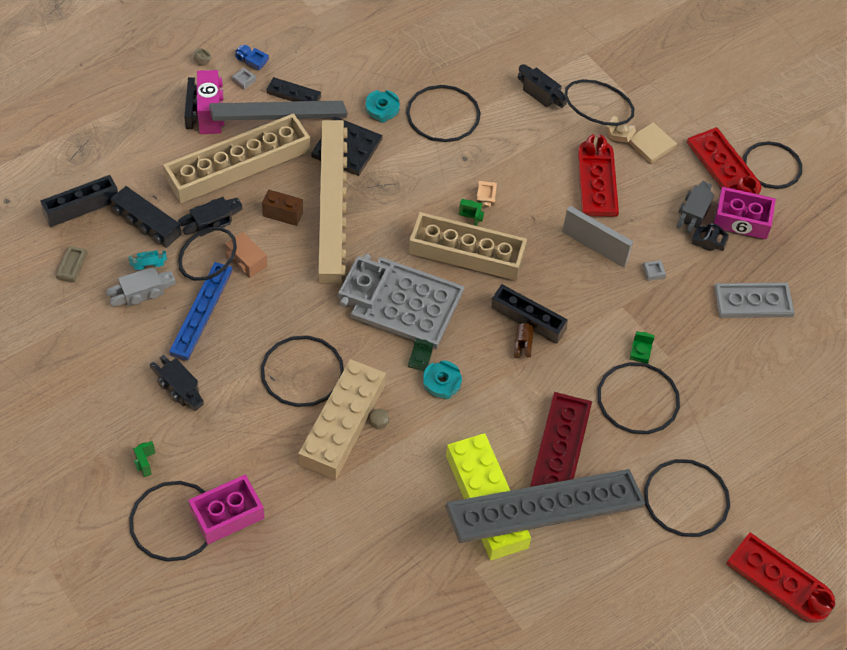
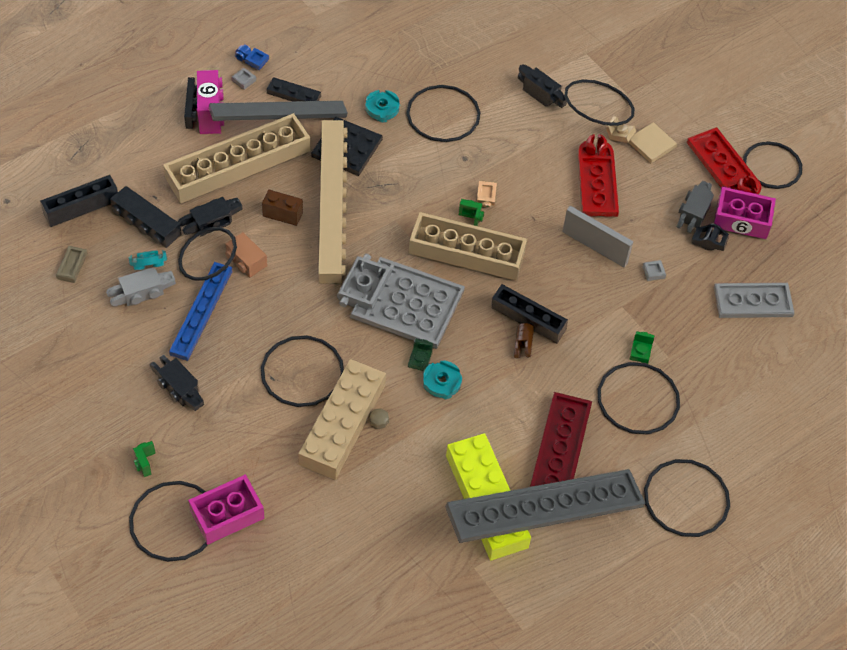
dark tan tile [193,48,211,65] -> none
red plate [726,532,836,623] -> none

